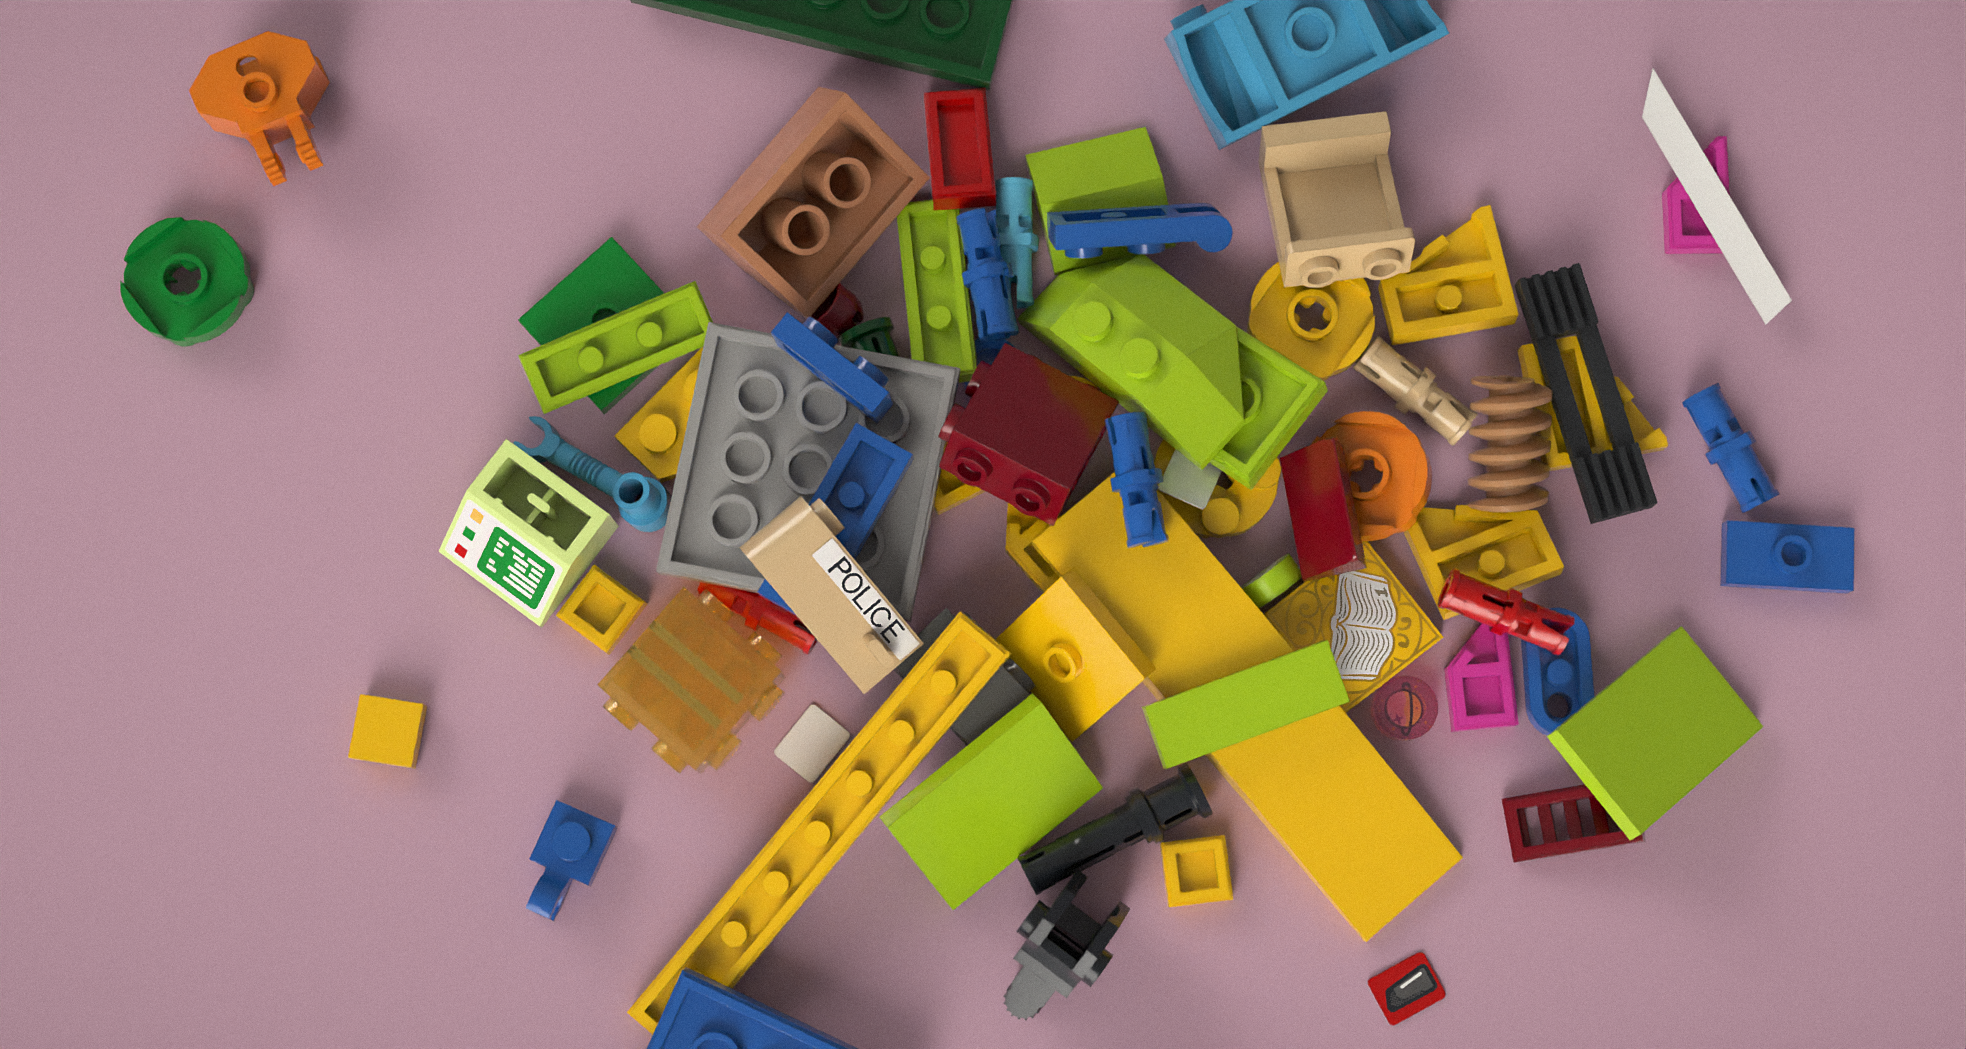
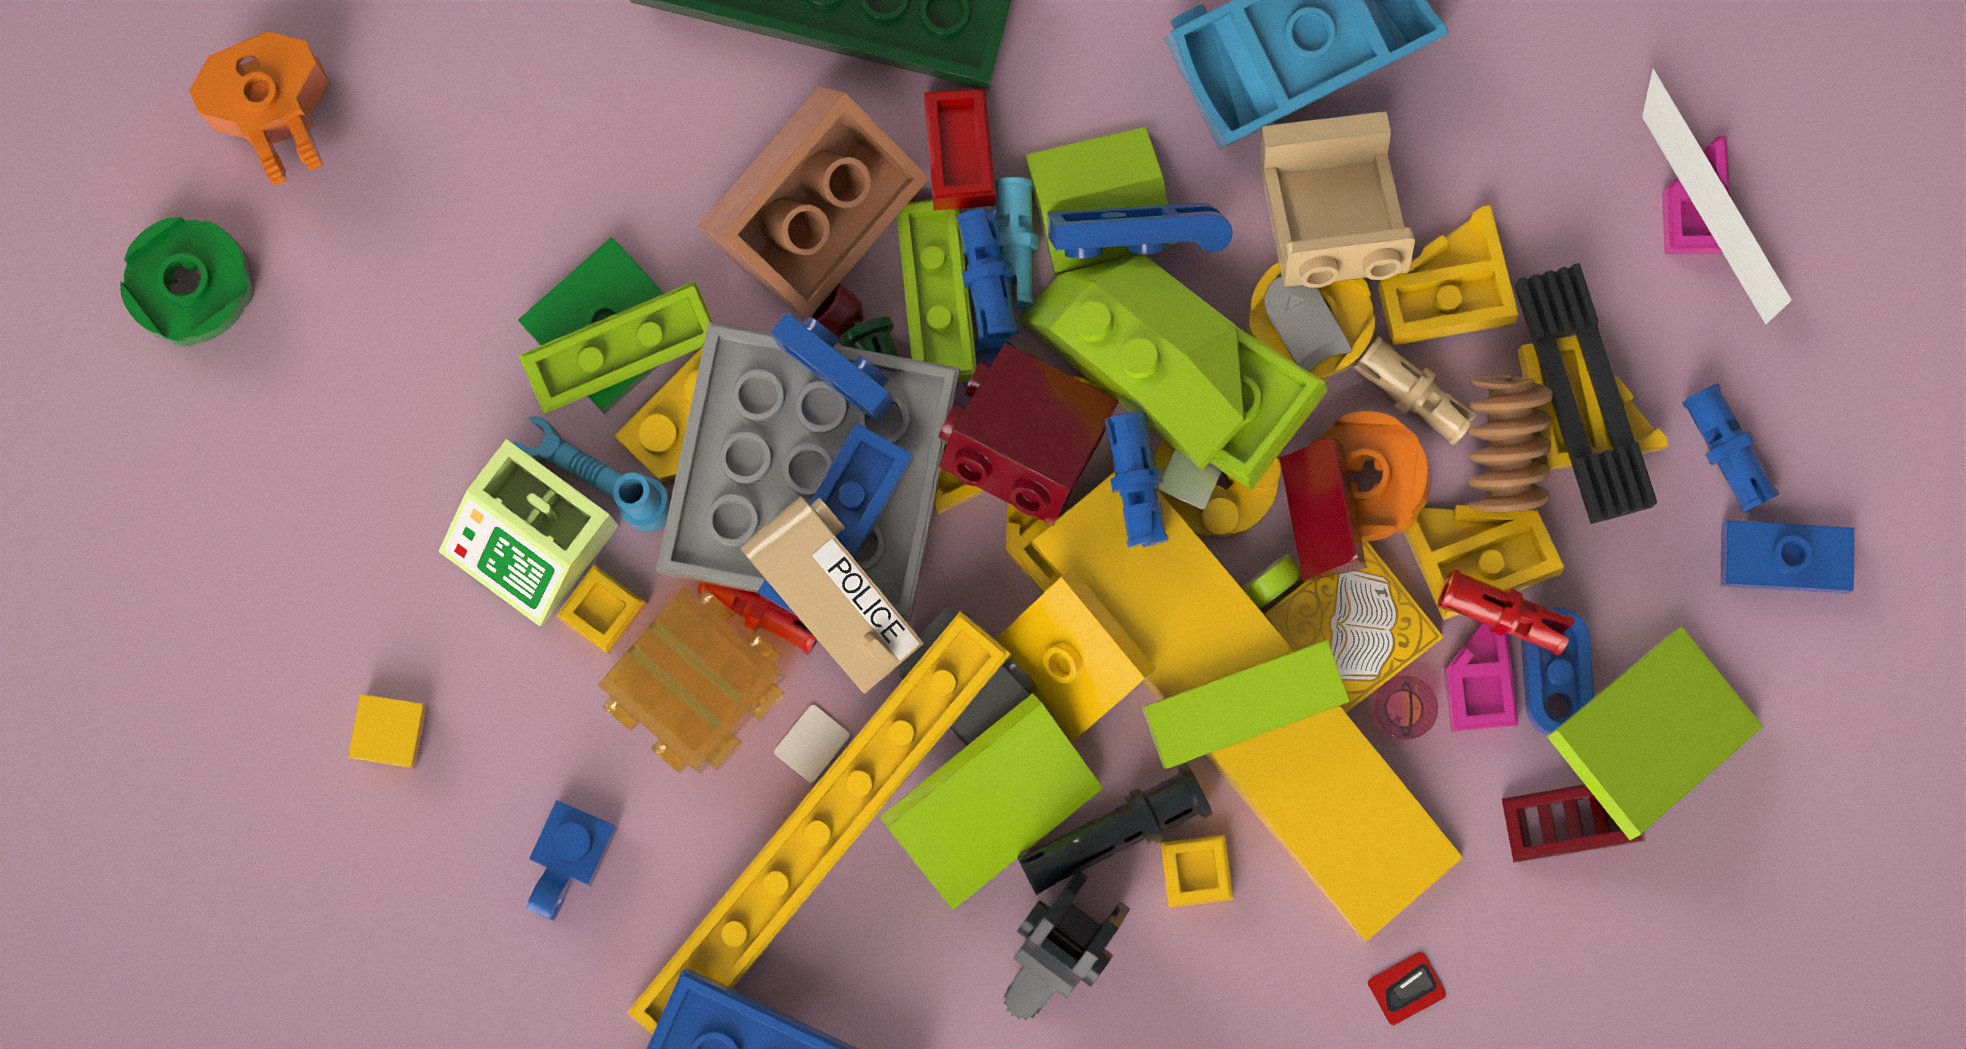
none -> light grey piece [1264,276,1352,371]

